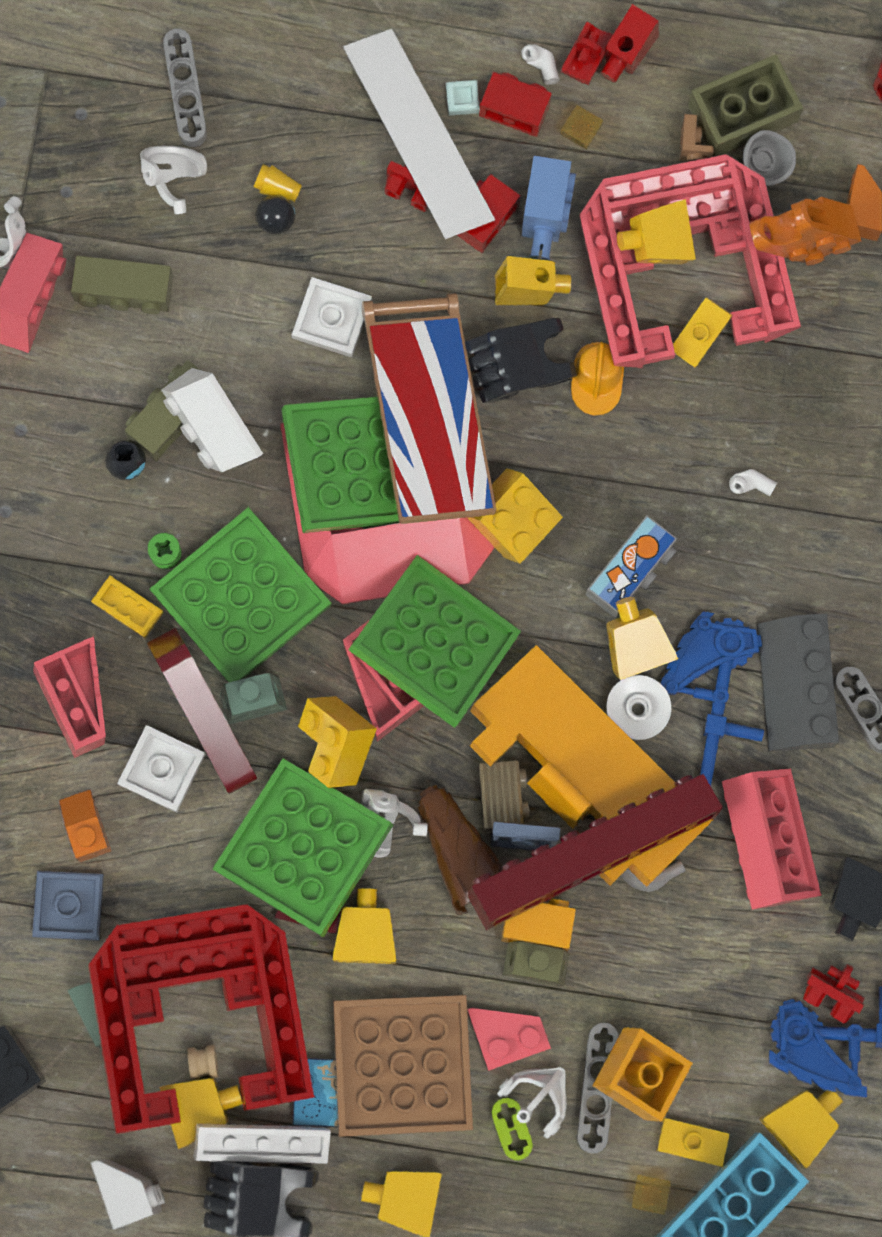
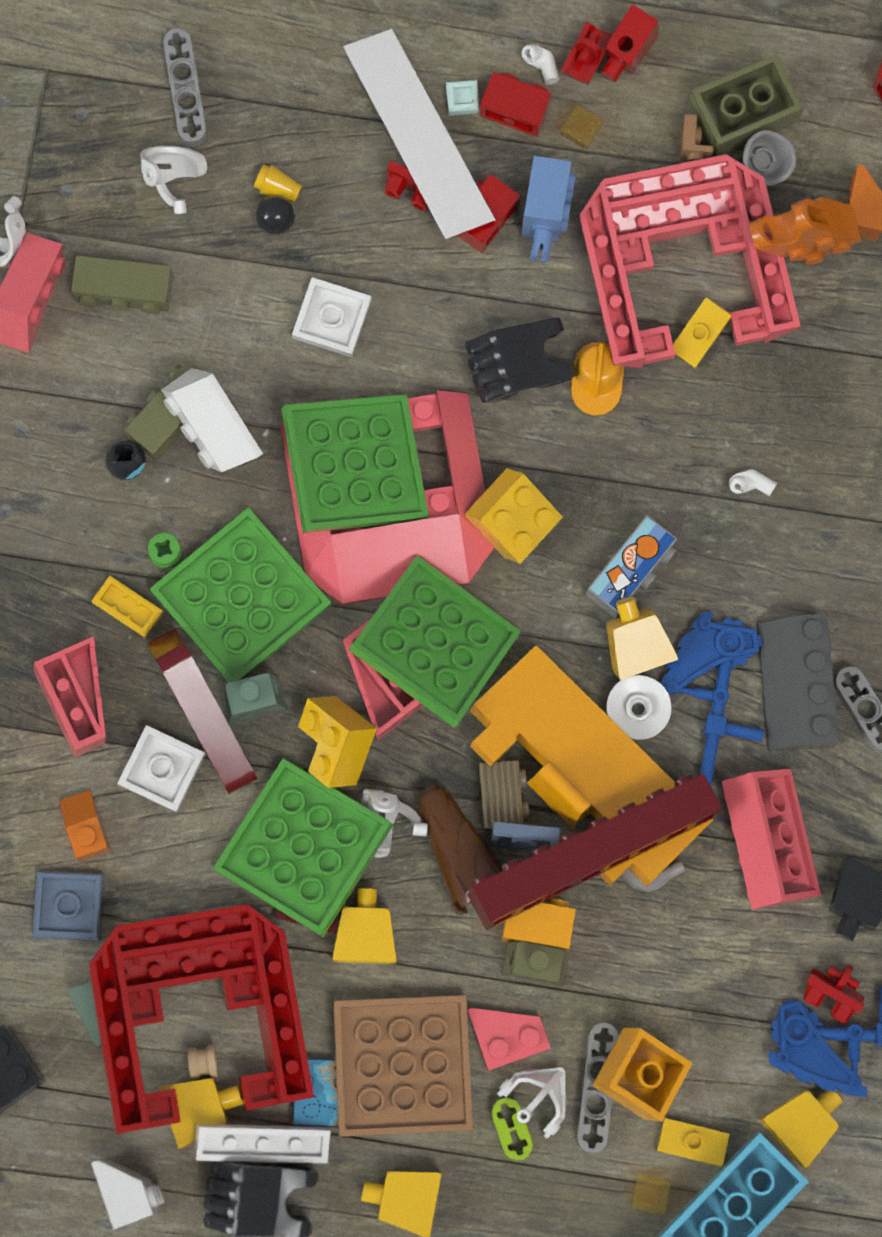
flag [362,293,496,524] -> none
yellow torso [495,256,571,305] -> none
yellow torso [617,199,696,264] -> none

